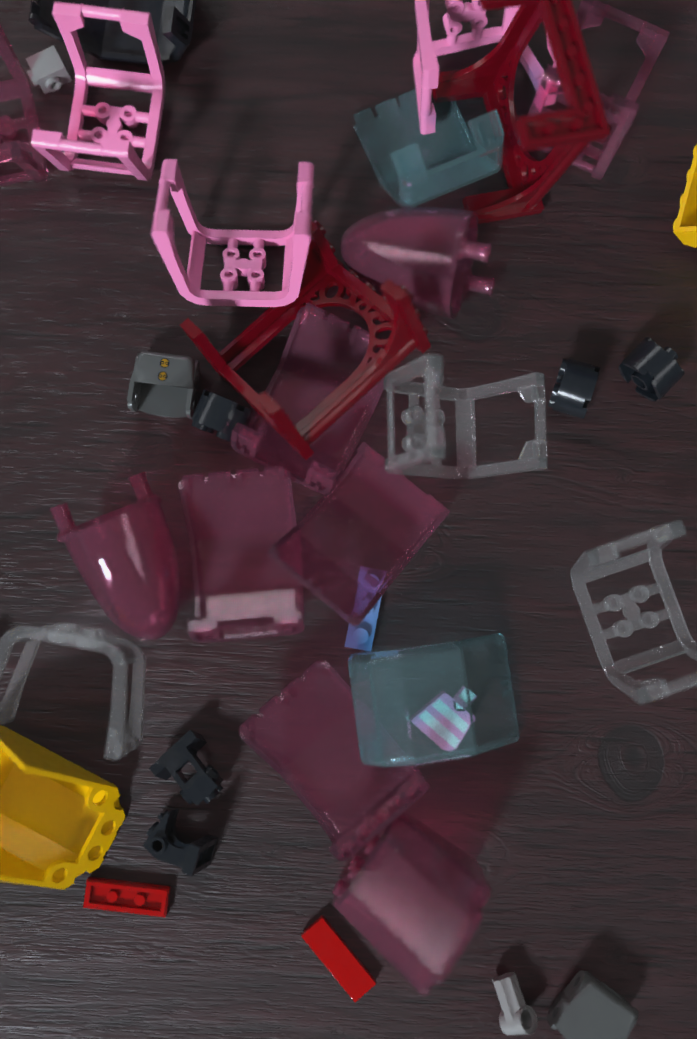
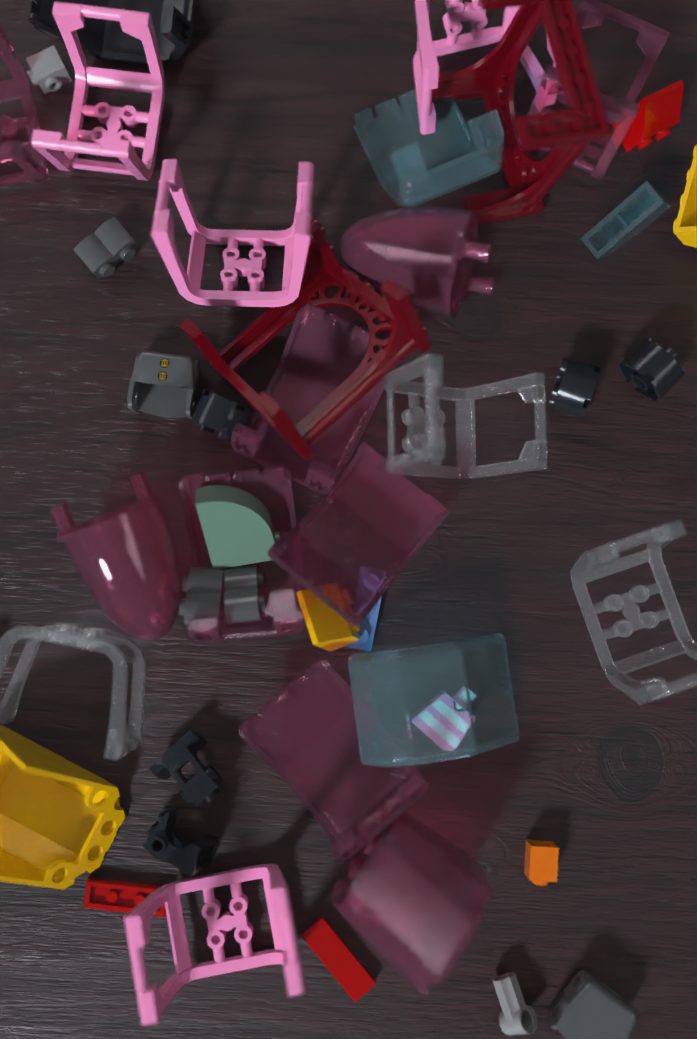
none -> dark grey brick [73,216,138,279]
none -> bright pink windscreen [124,864,306,1025]
none -> dark grey brick [179,567,223,627]
none -> sand green brick [195,485,282,569]
none -> dark grey brick [224,564,266,624]
none -> yellow slope [296,585,361,652]
none -> orange brick [524,839,559,886]
none -> clear light blue brick [581,181,671,259]
none -> red slope [612,79,684,152]

